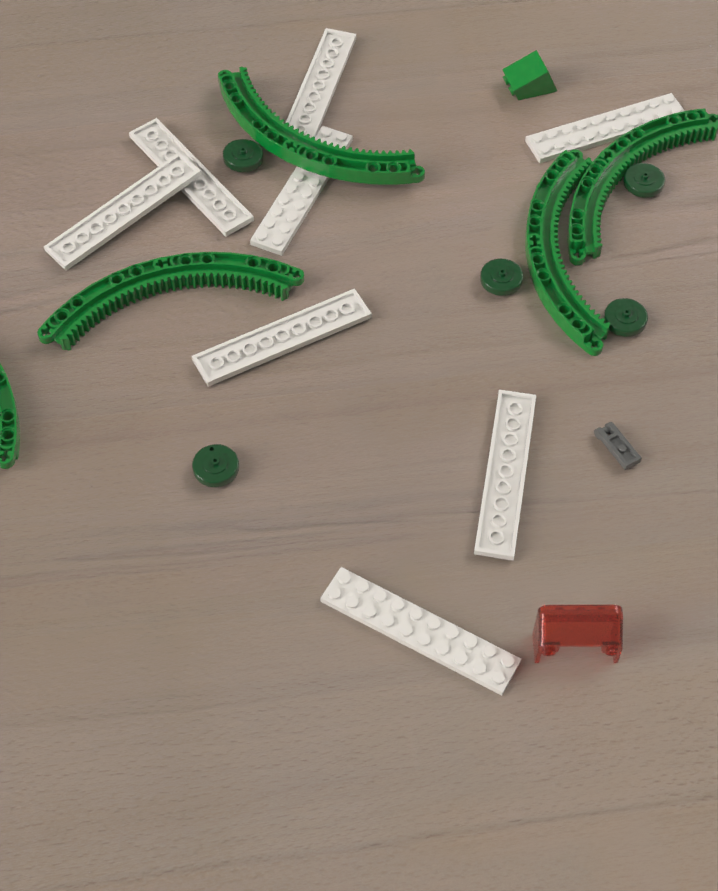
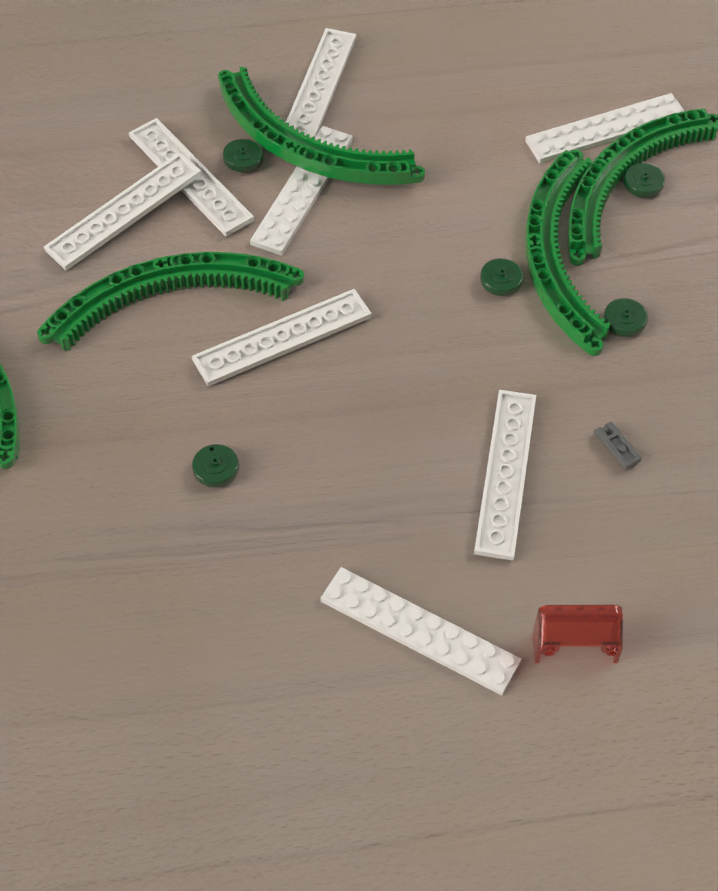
green slope [502,50,557,101] -> none

